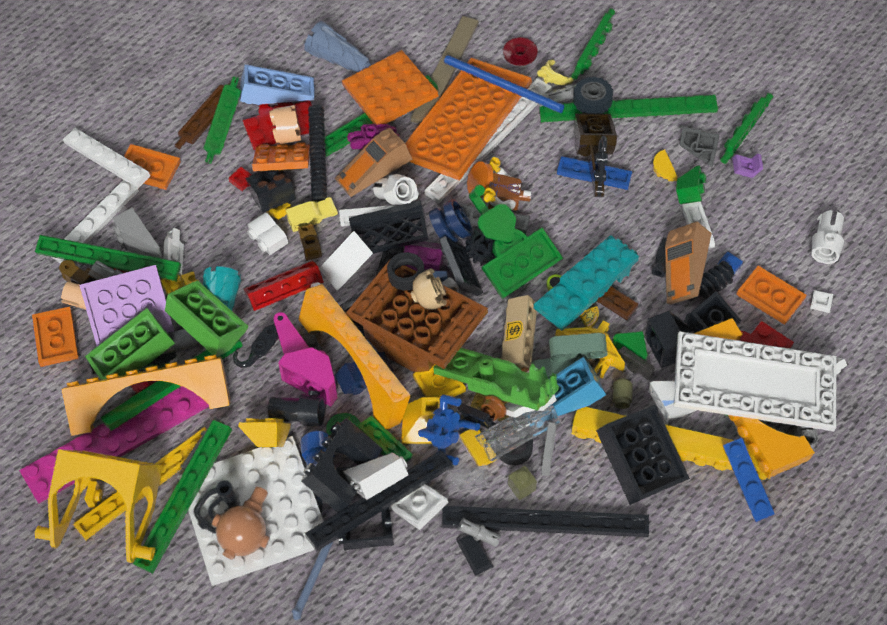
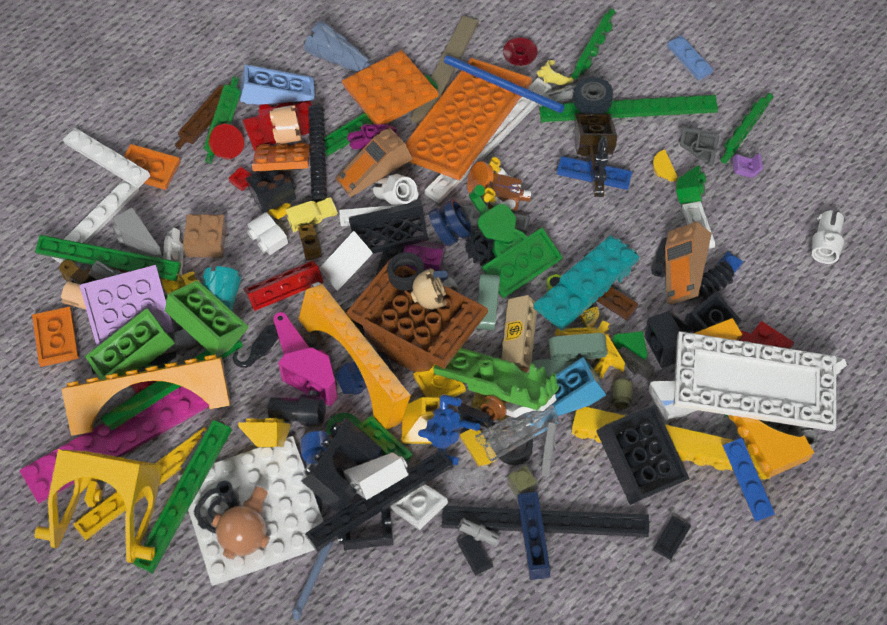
black plate [440,236,483,296] -> none
orange plate [736,266,807,325] -> none
white tile [810,290,833,313] -> none
none -> medium nougat brick [183,214,227,258]
none -> red tile [209,124,244,160]
none -> sand green beam [476,274,500,330]
none -> dark blue slope [517,492,551,580]
none -> black tile [653,516,691,561]
none -> medium blue plate [667,35,713,80]

